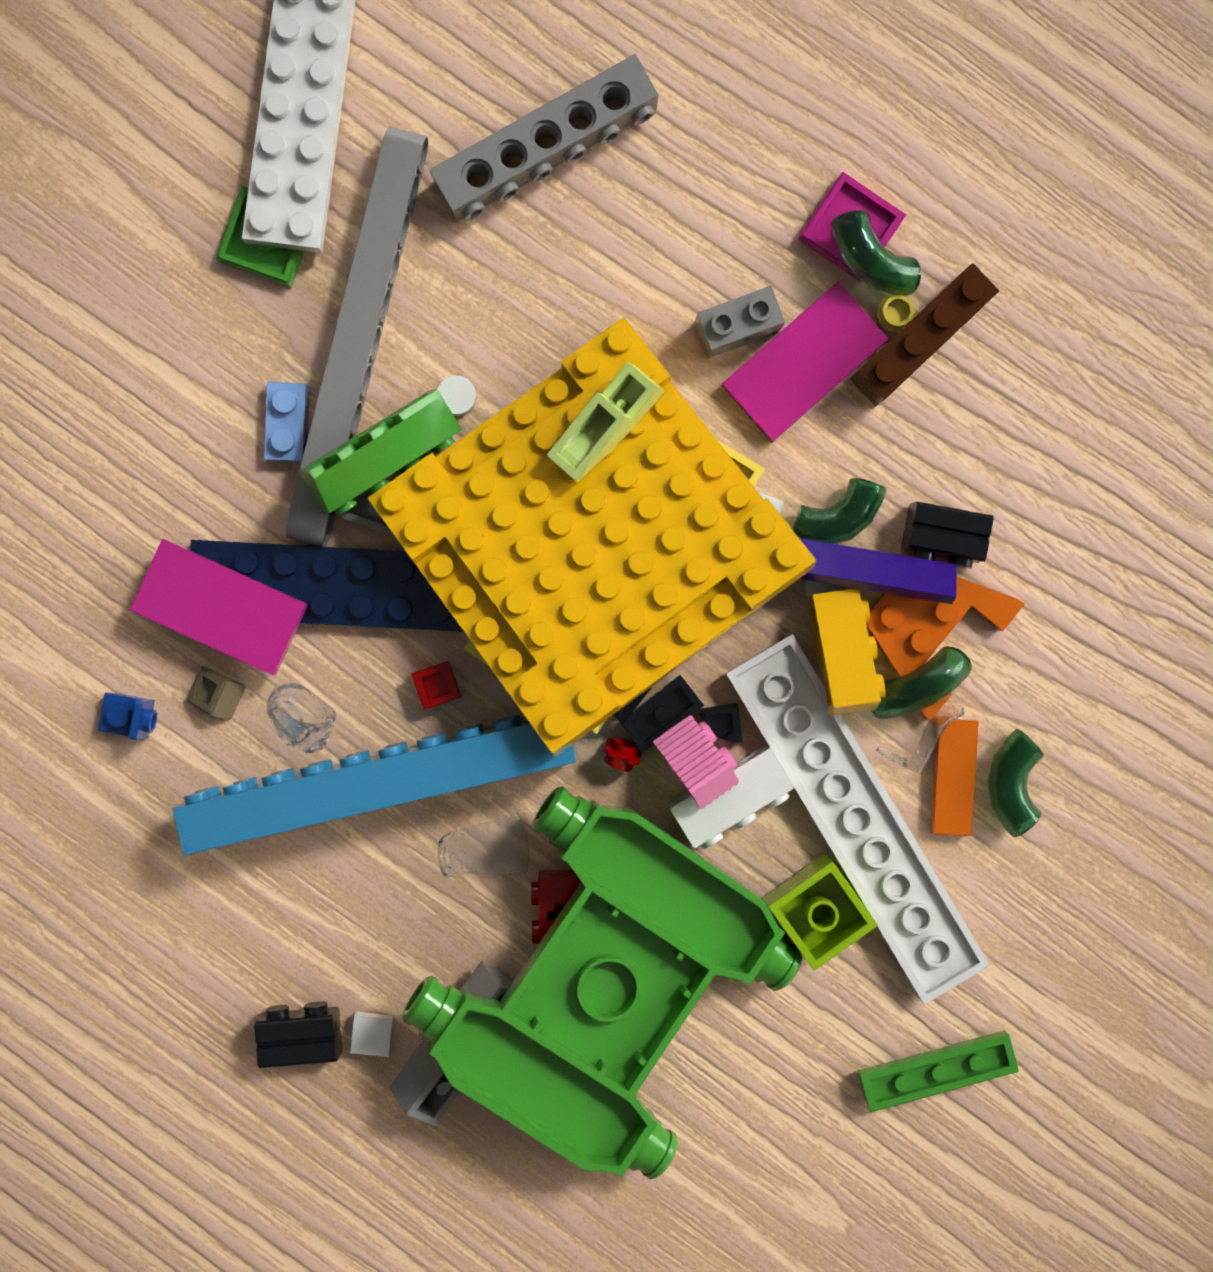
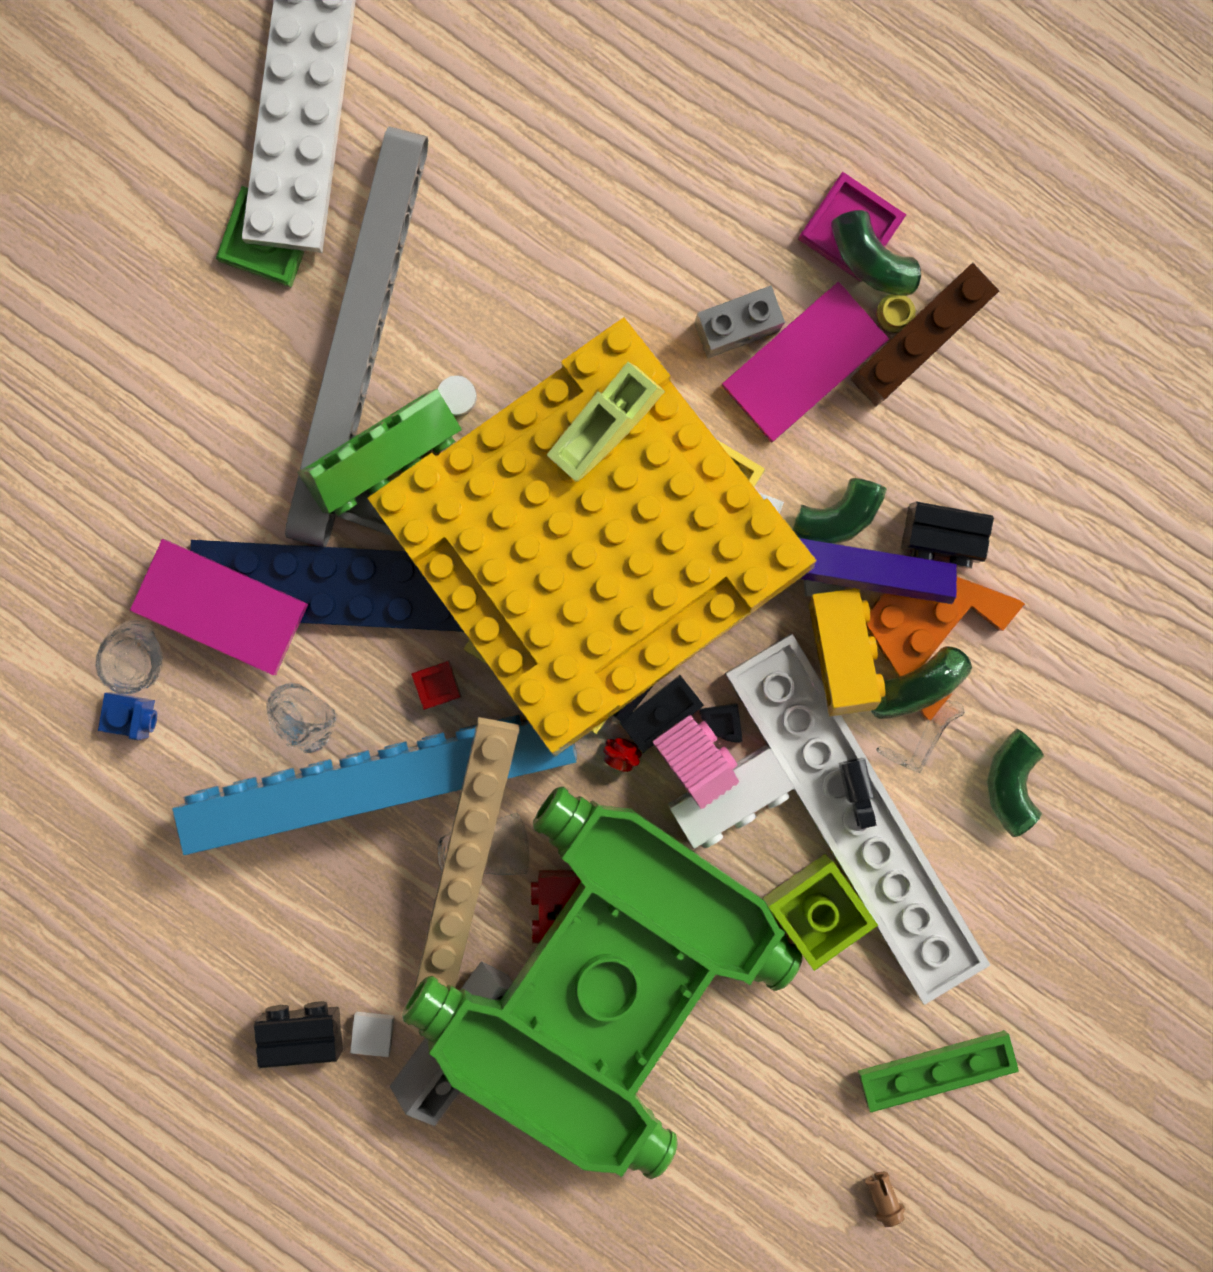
dark tan slope [187,666,245,720] -> none
light blue plate [264,382,309,463] -> none
light grey brick [430,54,659,222] -> none
orange tile [930,718,979,836] -> none
none -> clear hair [95,619,163,694]
none -> tan plate [413,717,519,992]
none -> black bar [839,758,877,829]
none -> medium nougat pin [865,1172,906,1227]

